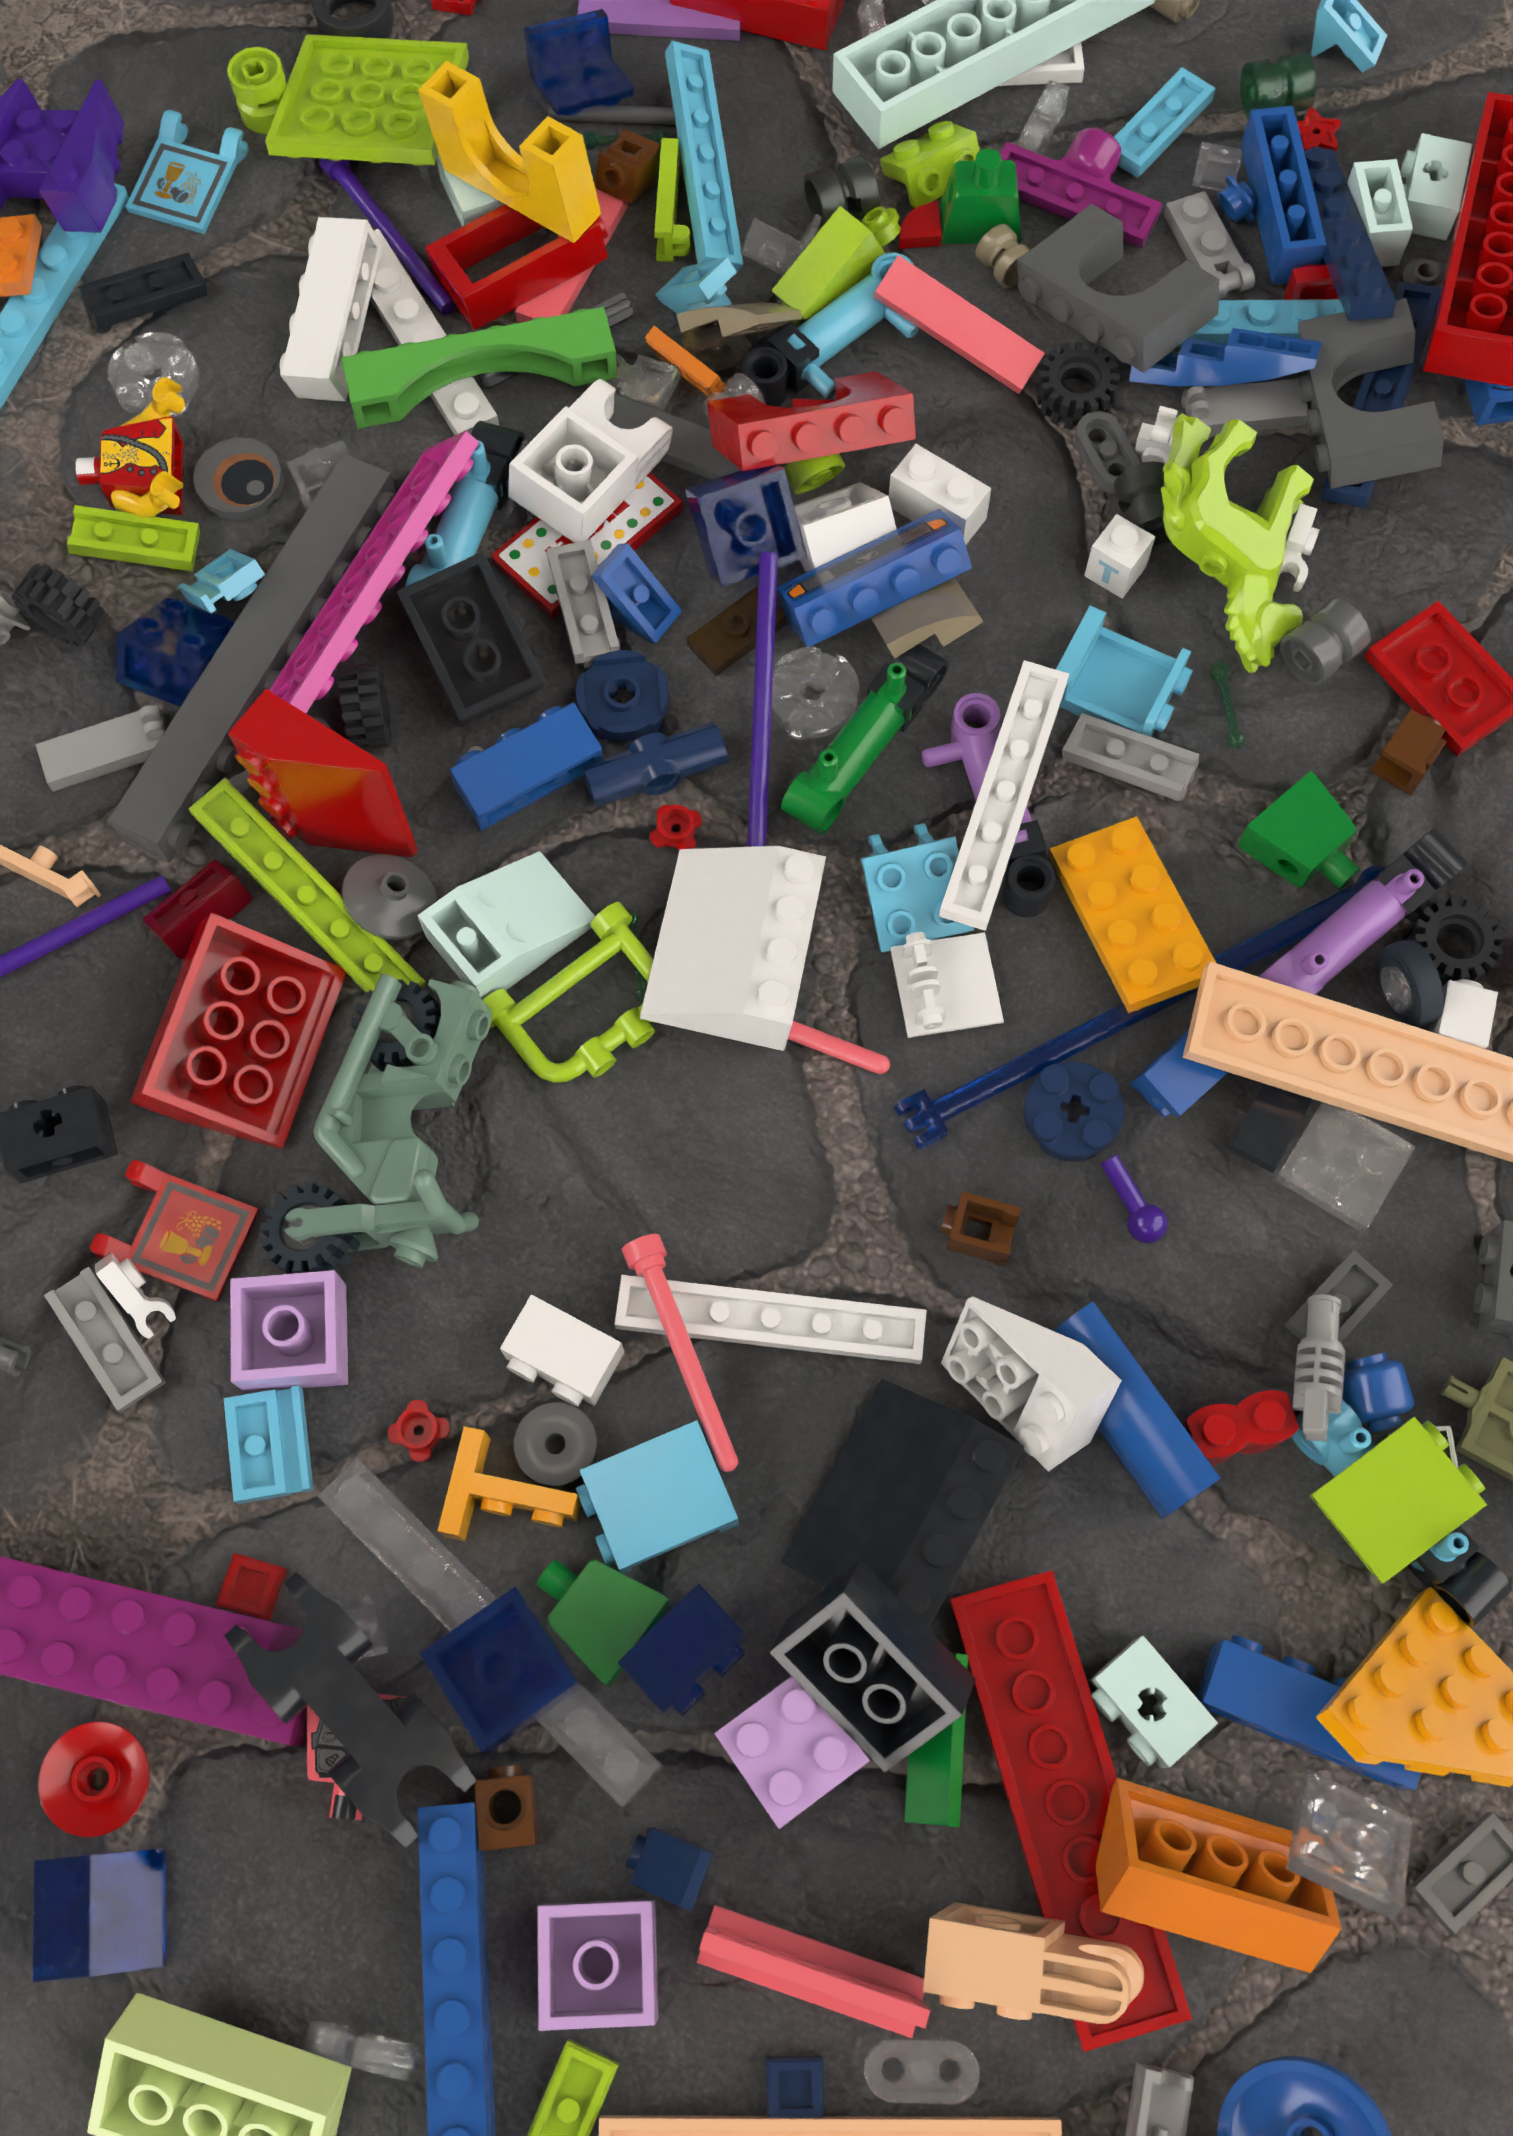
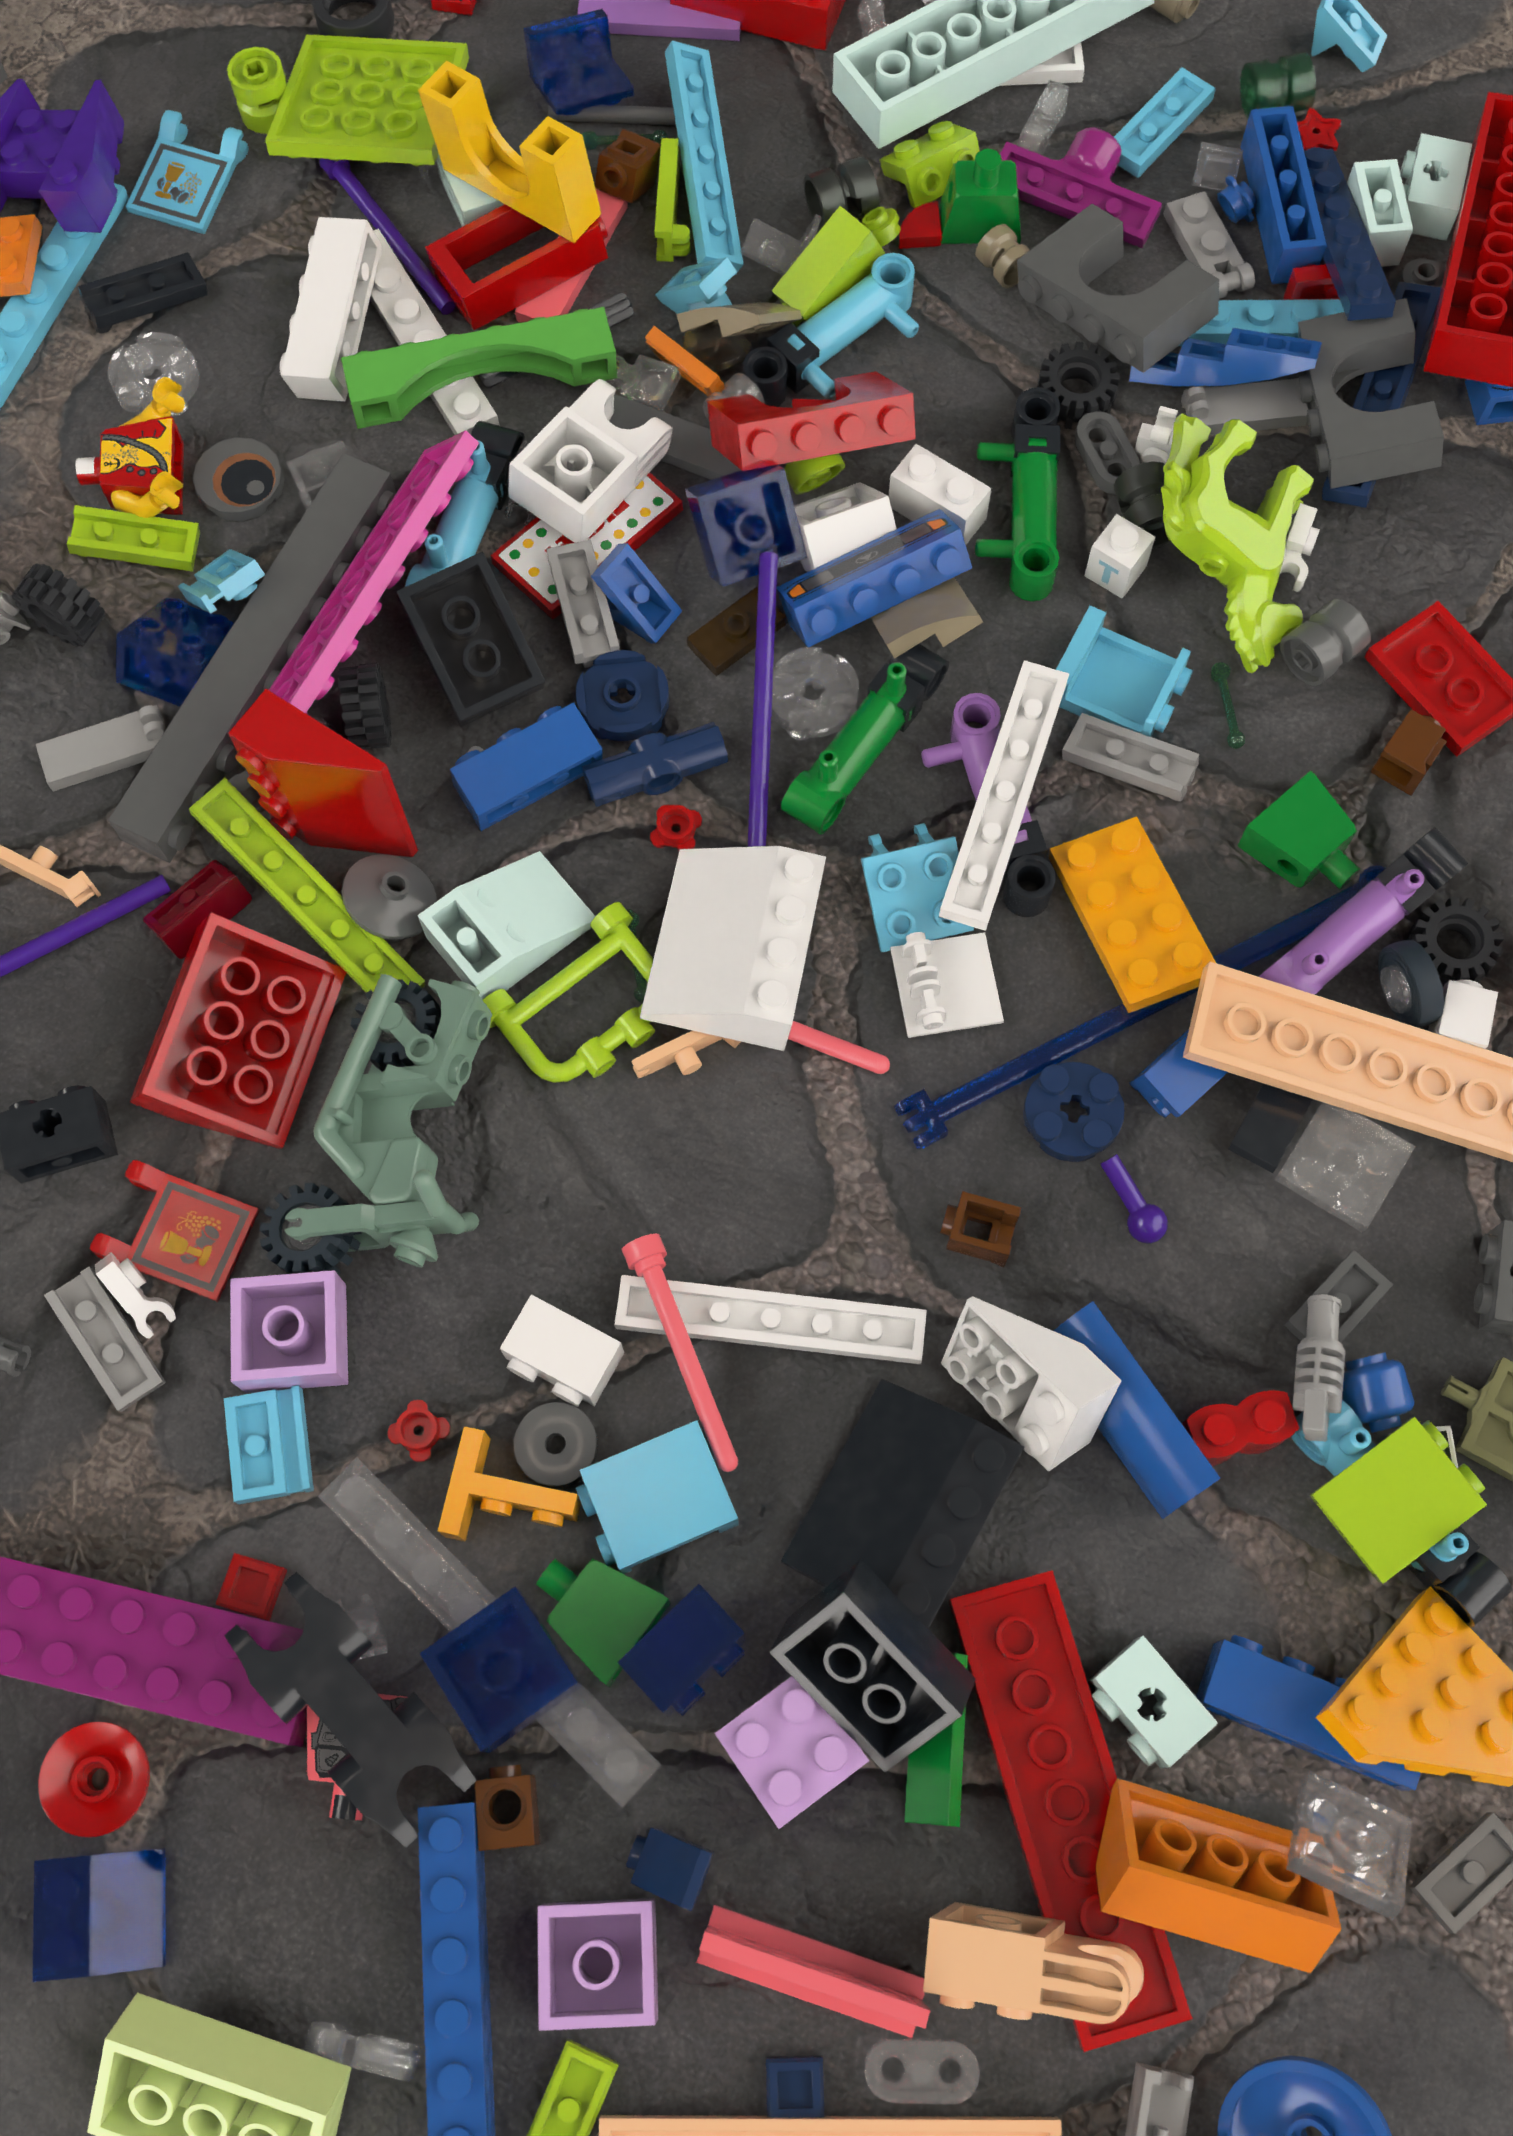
coral tile [873,255,1045,394] -> none
none -> light nougat piece [631,1031,741,1078]
none -> green piece [975,387,1060,602]

